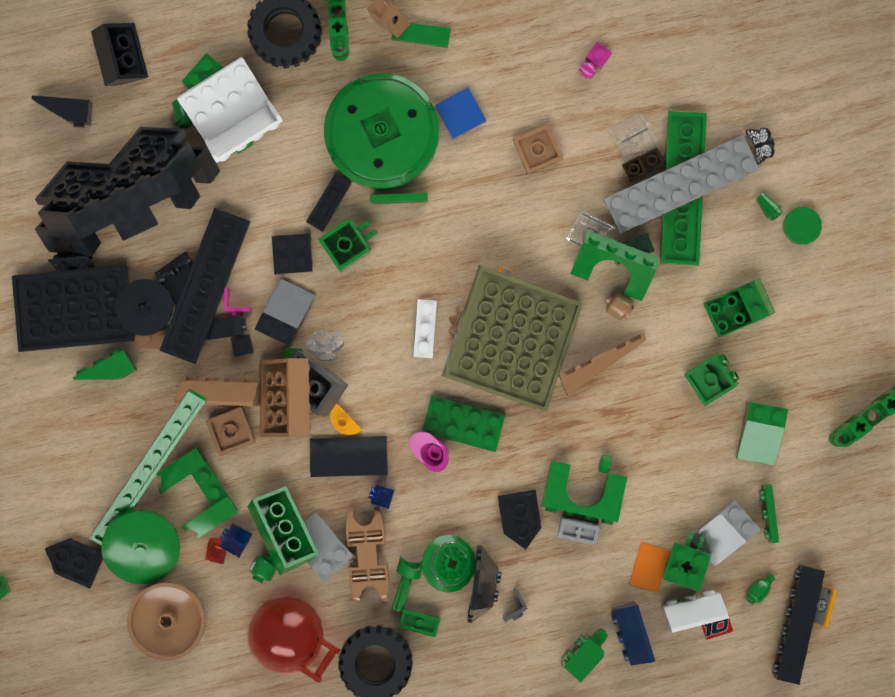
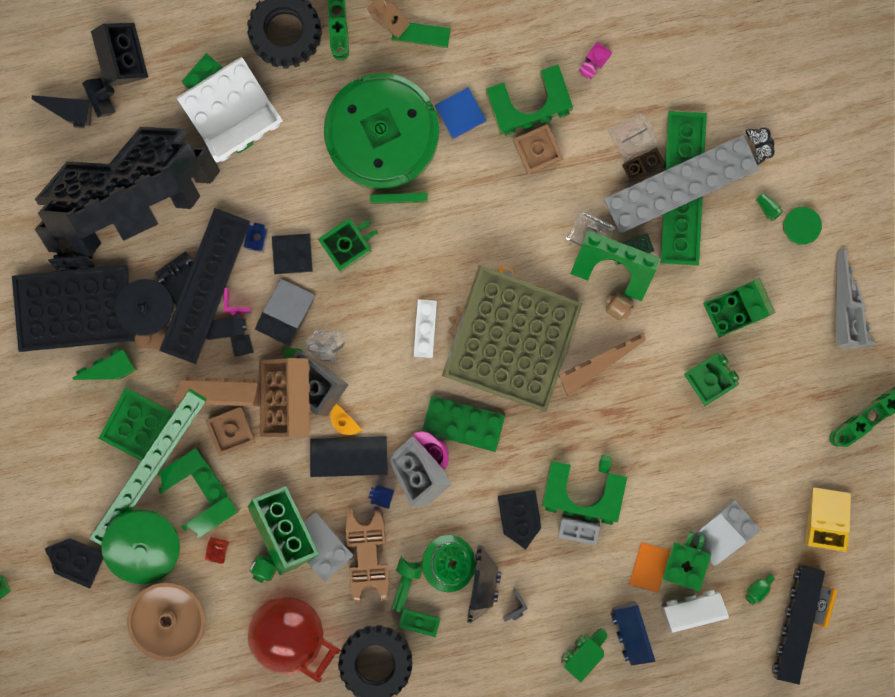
green cone [172,100,193,129] -> none
clear blue brick [219,523,253,558] -> none
black plate [306,173,352,232] -> none
sticker [701,618,733,640] -> none
slope [736,402,788,465] -> none
green plate [759,484,779,543] -> none
none -> black tile [82,78,115,118]
none -> green plate [98,388,173,461]
none -> clear blue brick [243,223,269,253]
none -> light grey slope [388,436,451,506]
none -> green arch [486,64,573,136]
none -> yellow slope [804,487,851,552]
none -> light grey wedge [836,249,876,349]

